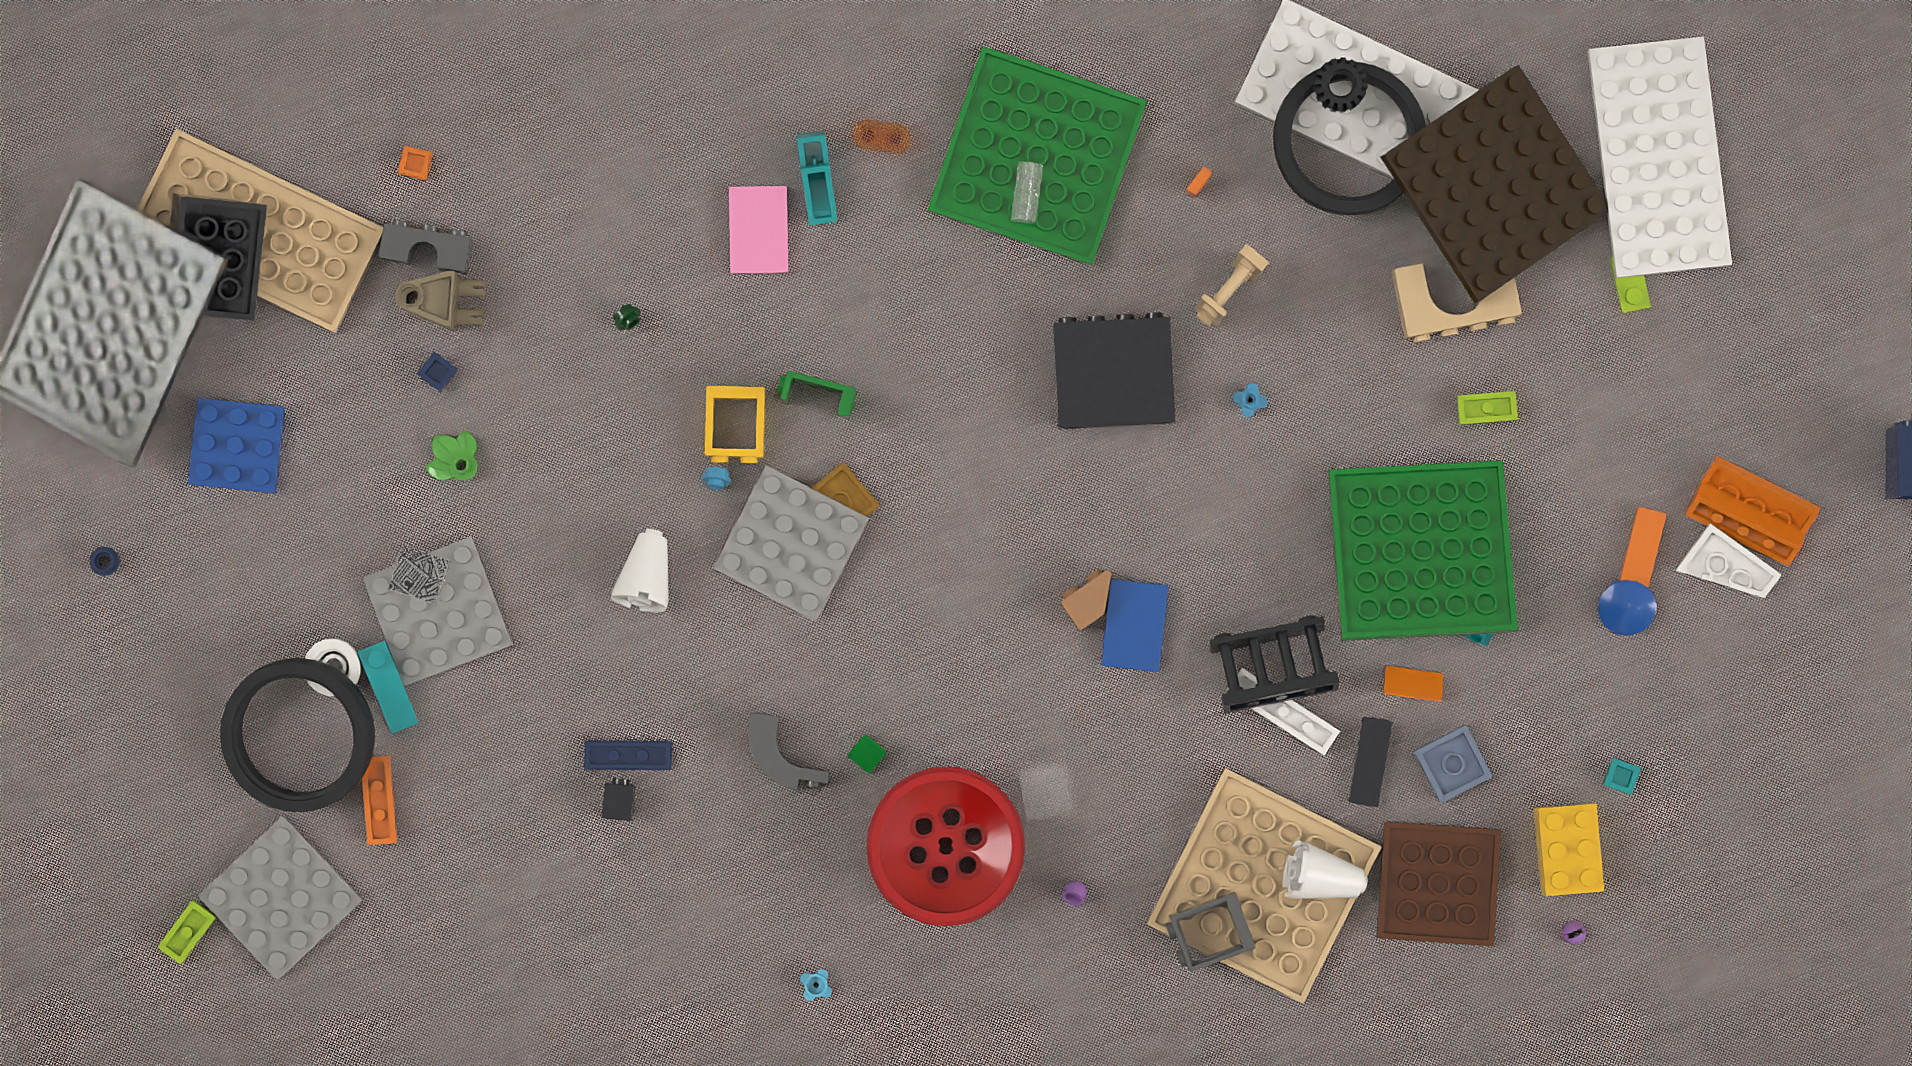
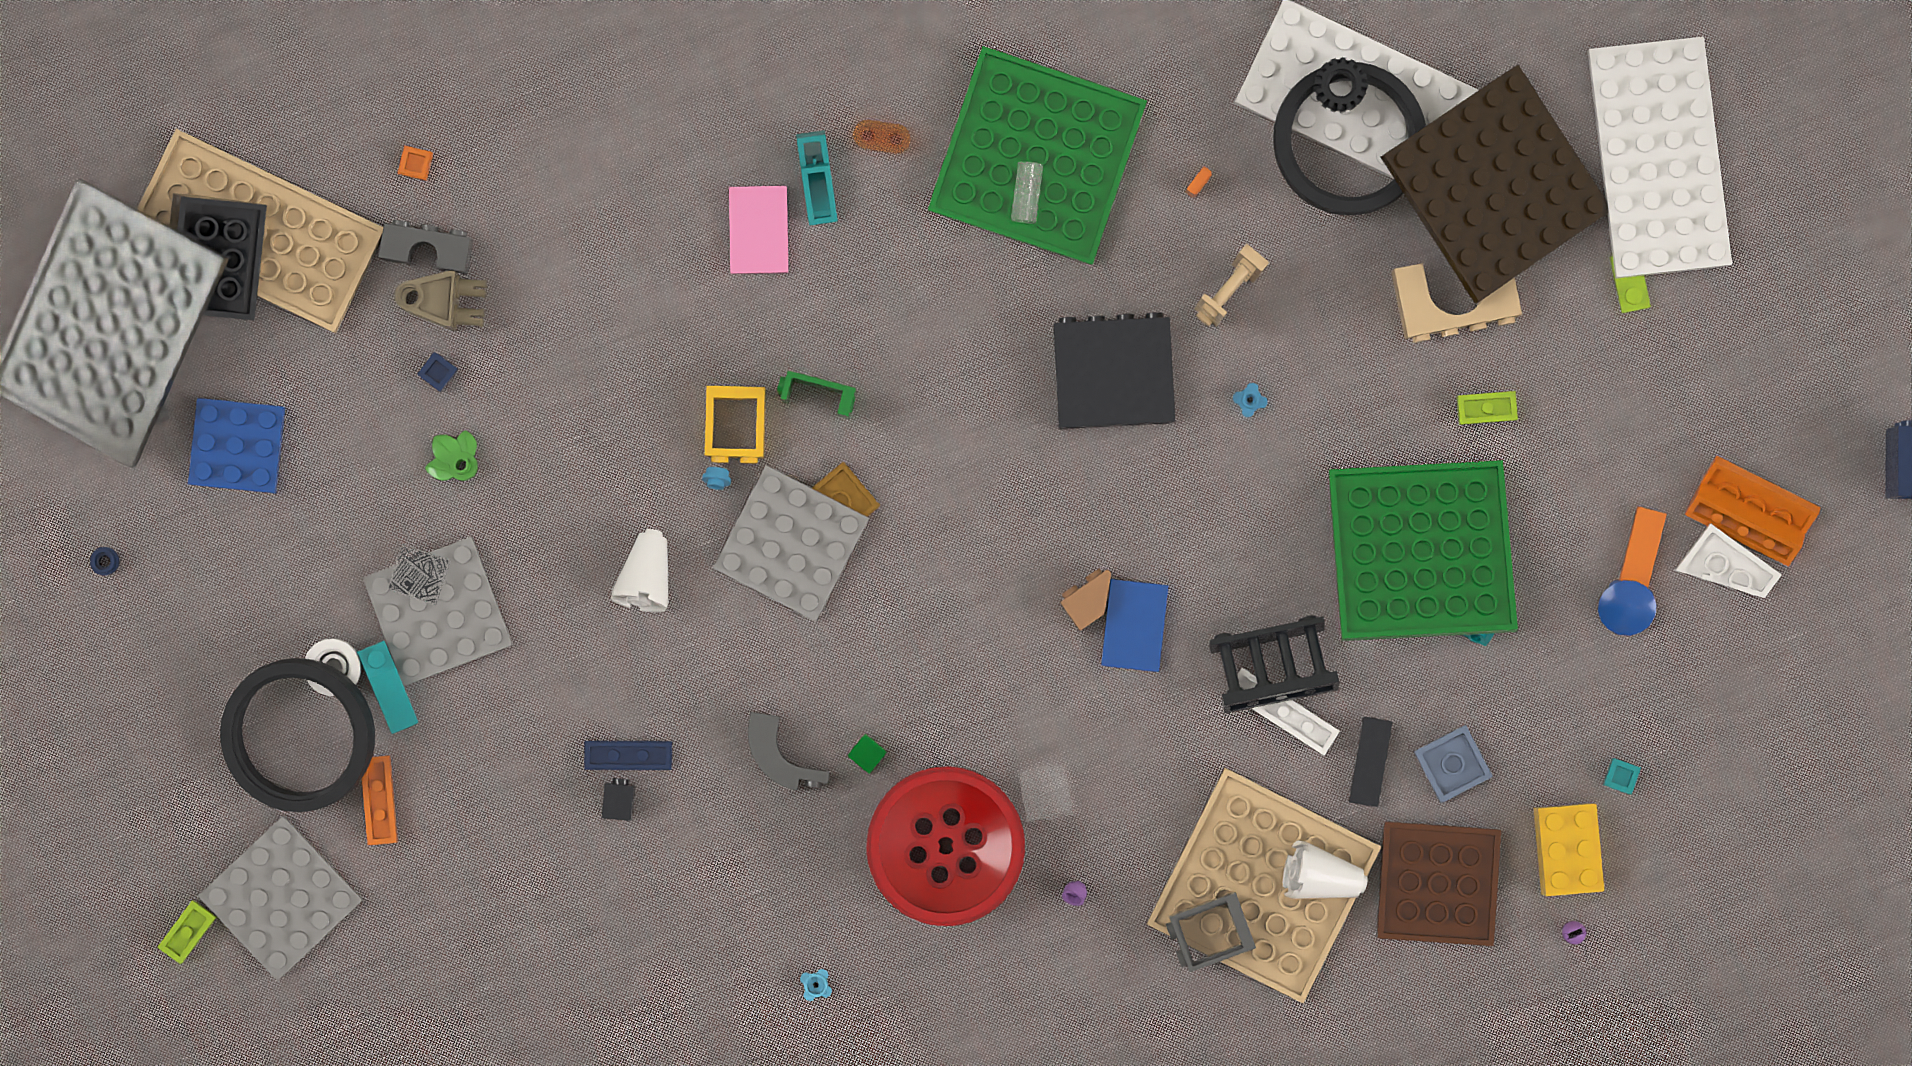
dark green plate [613,304,641,330] -> none
orange slope [1382,666,1443,702] -> none

